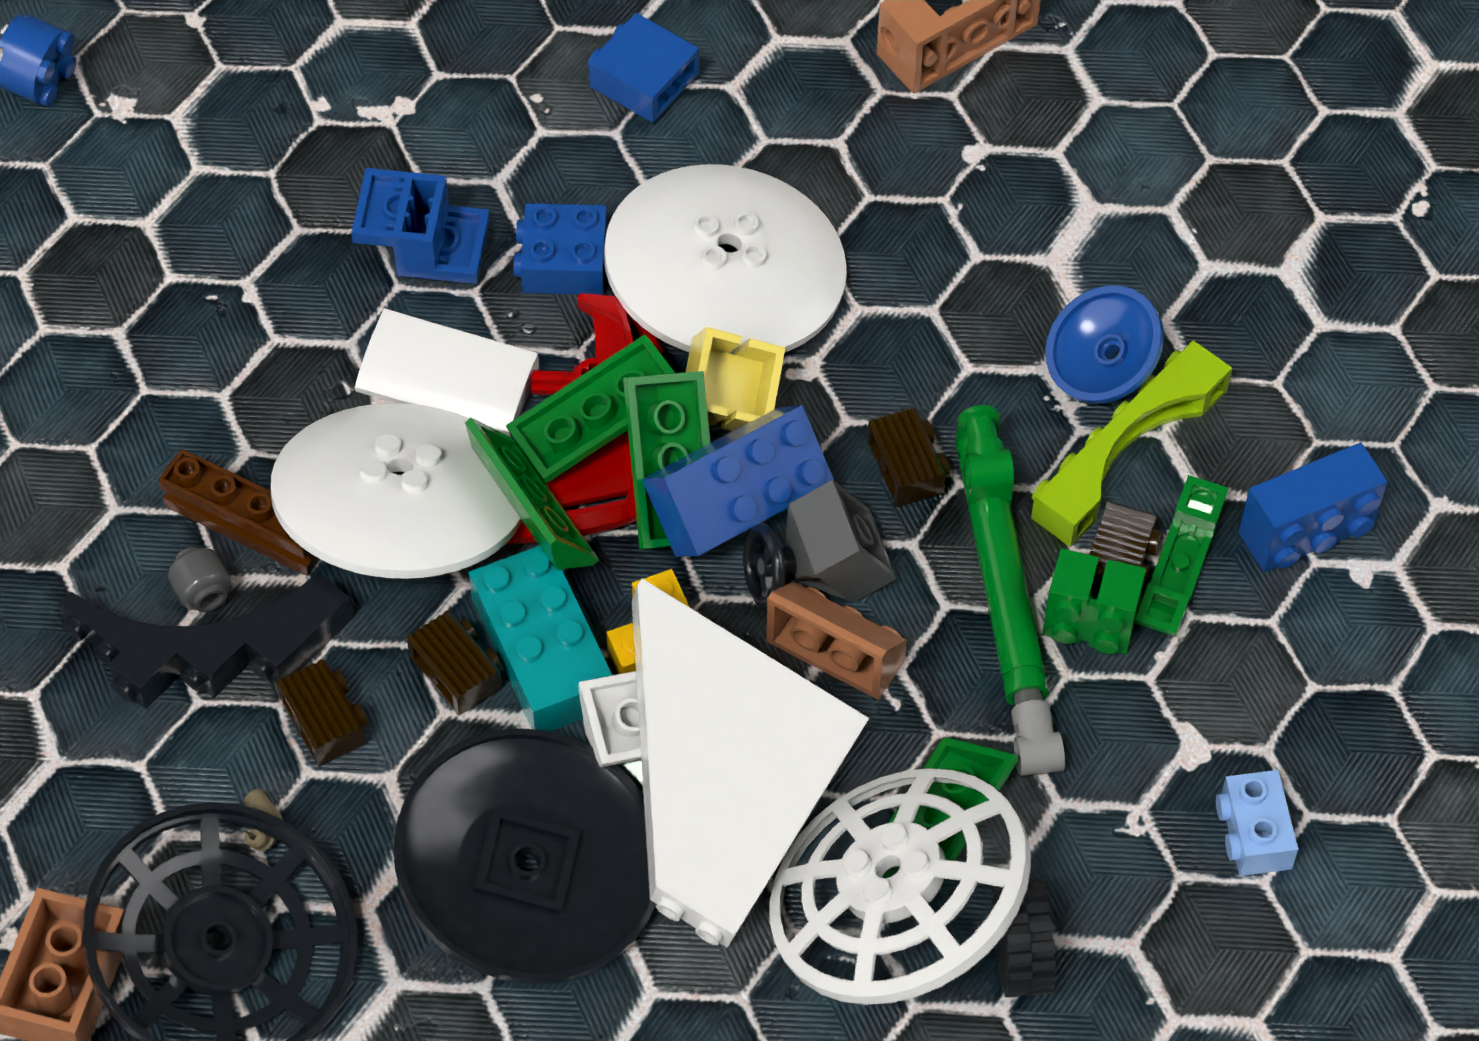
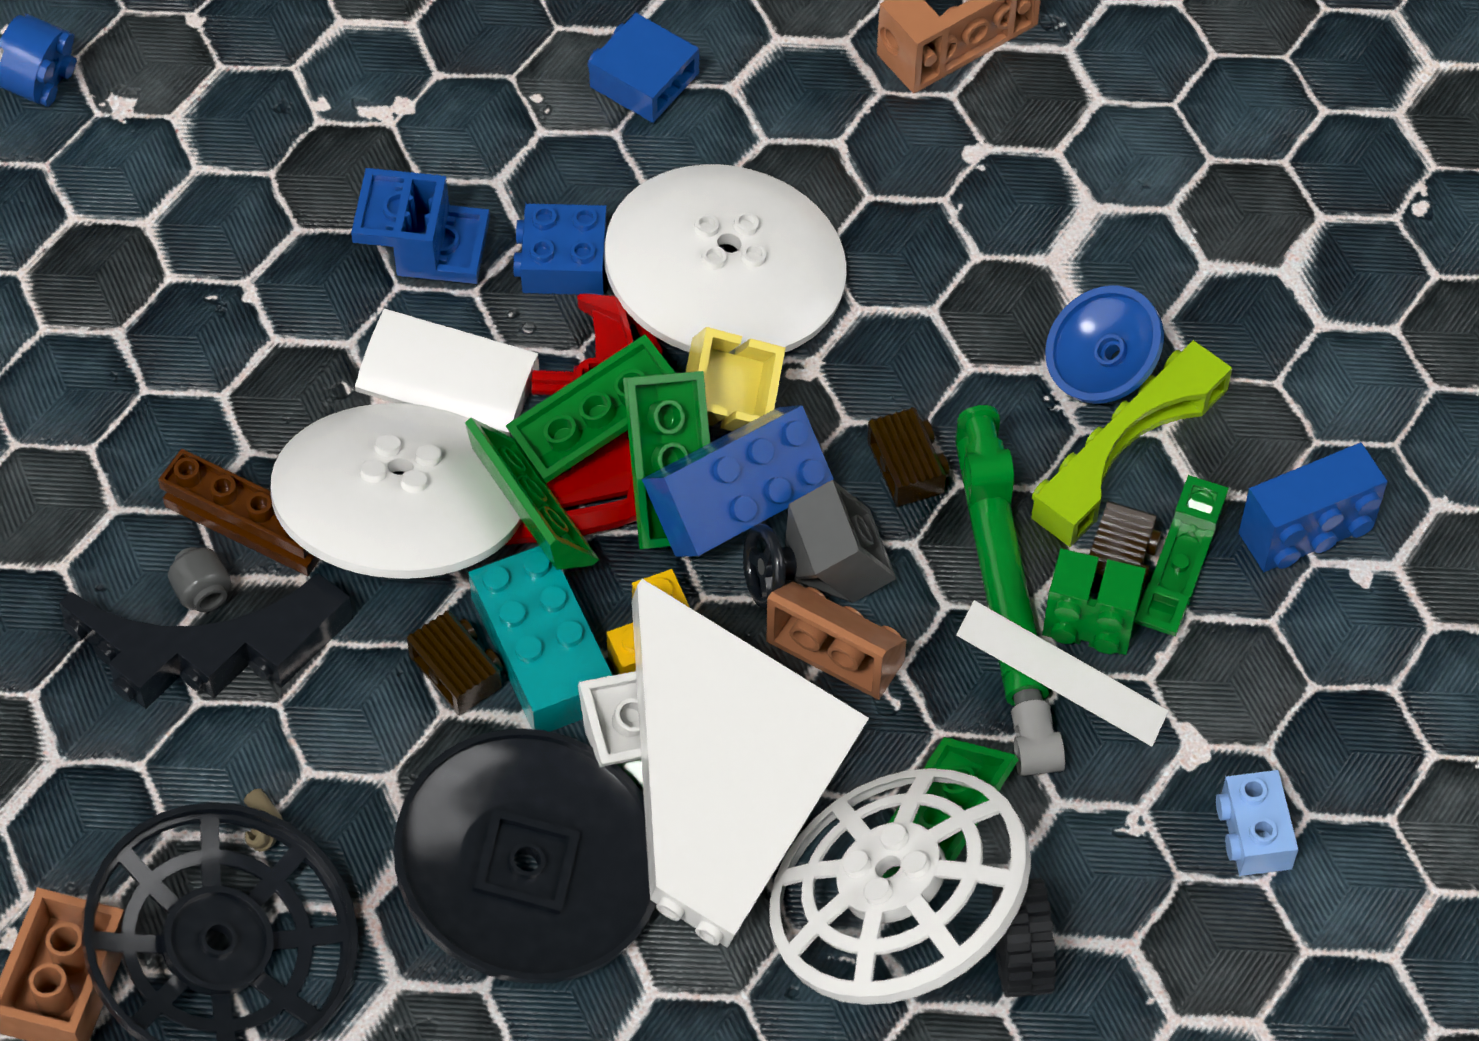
dark brown brick [277,659,369,767] -> none
none -> white sticker [956,600,1168,747]

